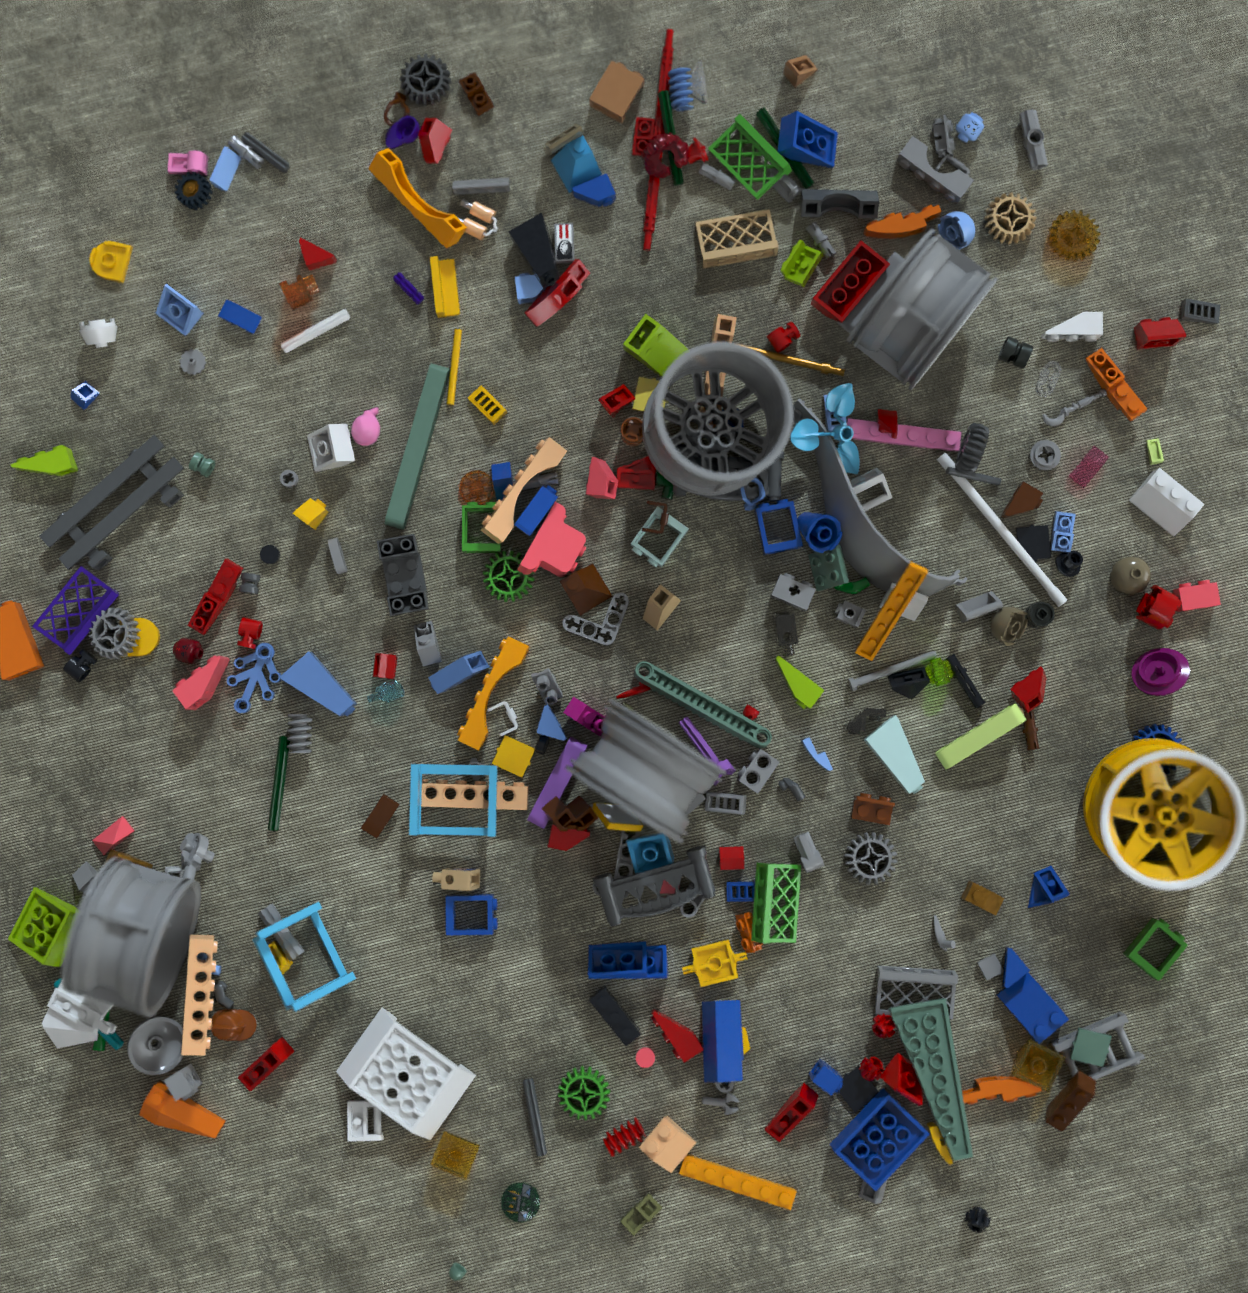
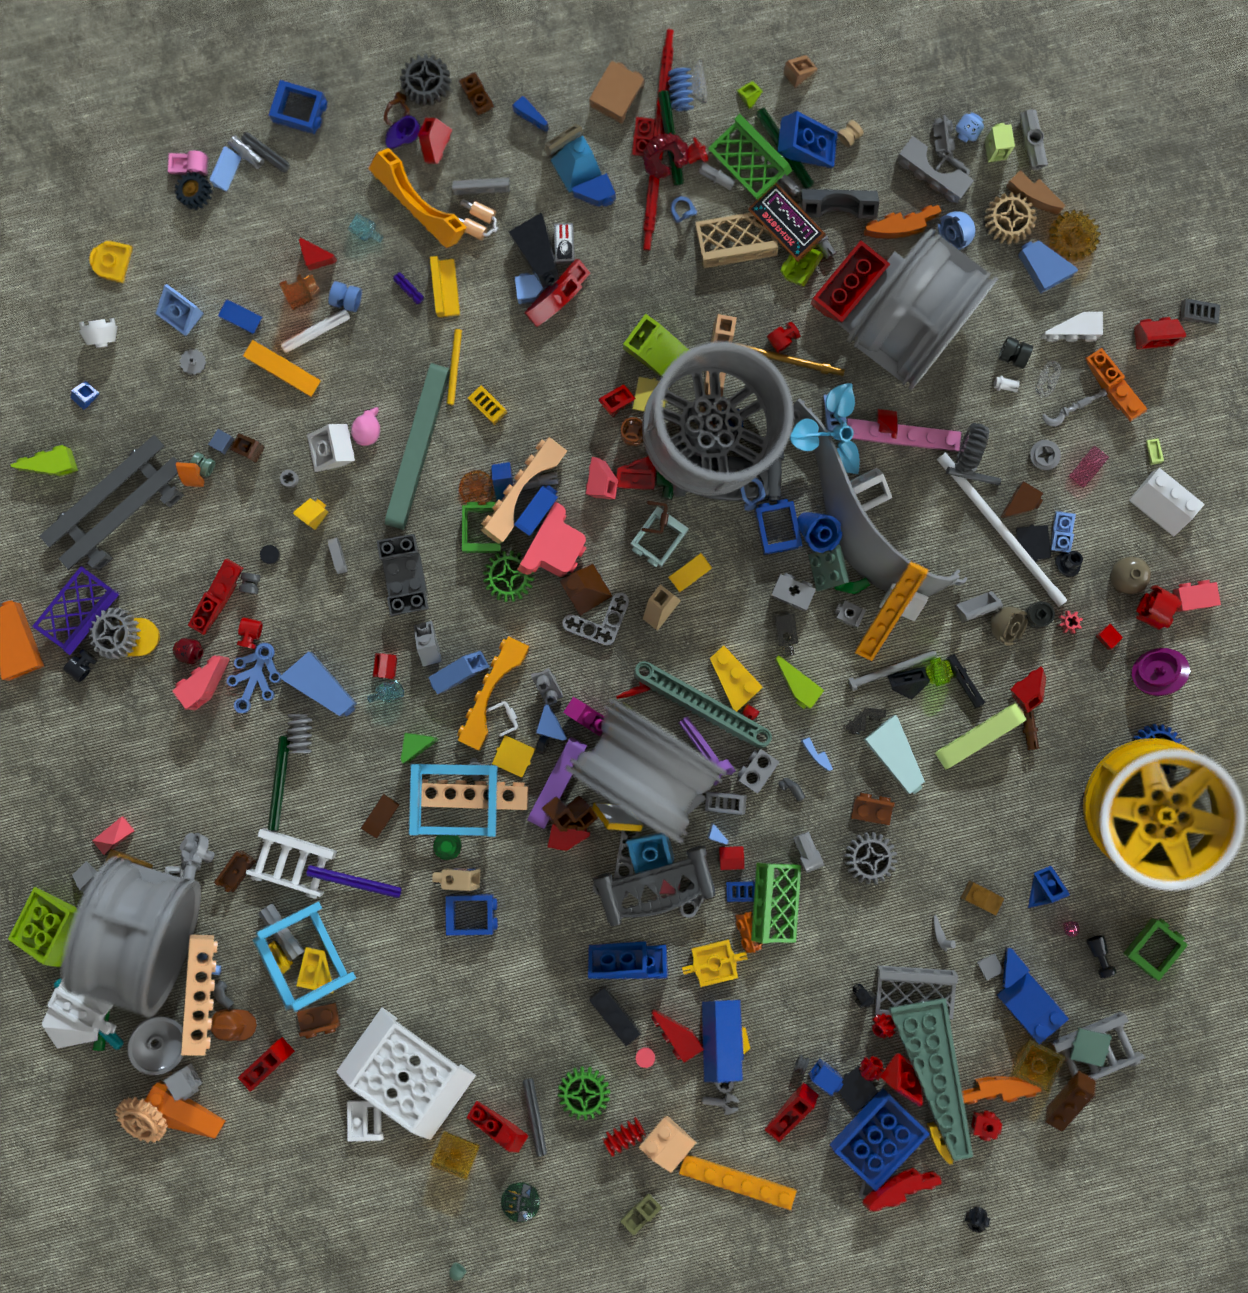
none -> light nougat gear [115,1097,168,1143]
none -> orange slope [176,462,204,487]
none -> sand blue slope [208,429,234,455]
none -> reddish brown hinge [214,850,256,893]
none -> reddish brown slope [230,433,265,463]
none -> light orange slope [243,340,321,397]
none -> white fence [246,828,337,899]
none -> blue window [269,80,327,134]
none -> yellow wing [296,947,334,994]
none -> dark orange bracket [297,1002,341,1039]
none -> dark purple axle [306,865,401,898]
none -> medium blue wheel [328,281,362,312]
none -> clear light blue piece [347,213,384,243]
none -> bright green slope [401,733,438,763]
none -> green plate [433,835,462,860]
none -> red slope [466,1101,529,1153]
none -> blue slope [512,96,549,132]
none -> yellow slope [669,553,712,592]
none -> medium blue piece [671,196,697,223]
none -> light blue slope [707,823,728,844]
none -> yellow wing [709,645,763,712]
none -> lime slope [737,81,763,109]
none -> tile [748,183,826,262]
none -> dark grey bush [794,1054,810,1075]
none -> tan wheel [837,120,864,147]
none -> black hinge [853,984,876,1008]
none -> red slope [862,1168,942,1212]
none -> red brick [970,1110,1002,1141]
none -> yellowish green brick [985,123,1015,162]
none -> white pin [994,376,1020,393]
none -> medium nougat slope [1006,170,1066,214]
none -> medium blue slope [1018,240,1078,294]
none -> coral gear [1058,610,1083,634]
none -> clear pink hinge [1063,921,1080,937]
none -> black piece [1086,935,1117,978]
none -> red slope [1096,623,1123,650]

